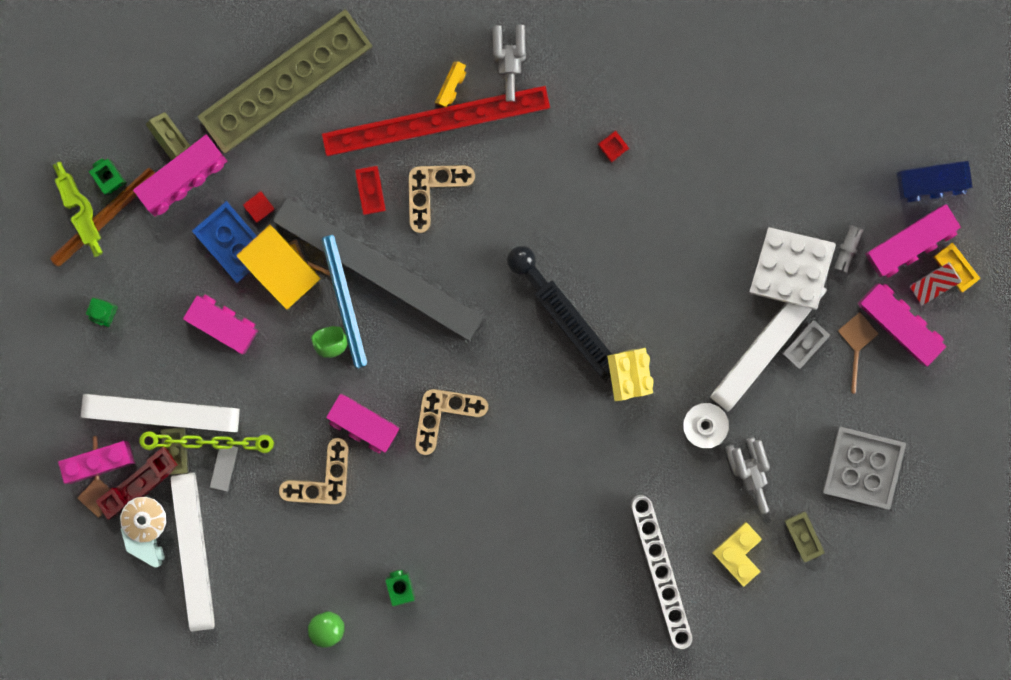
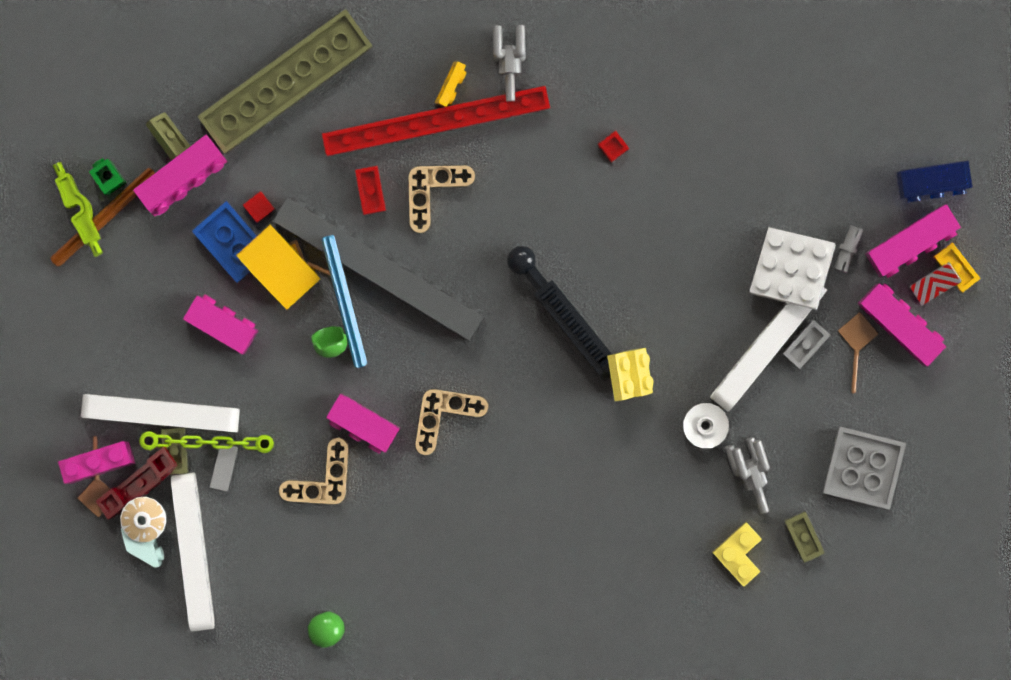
green brick [86,297,118,327] -> none
green brick [385,569,415,607] -> none
white beam [631,495,692,649] -> none

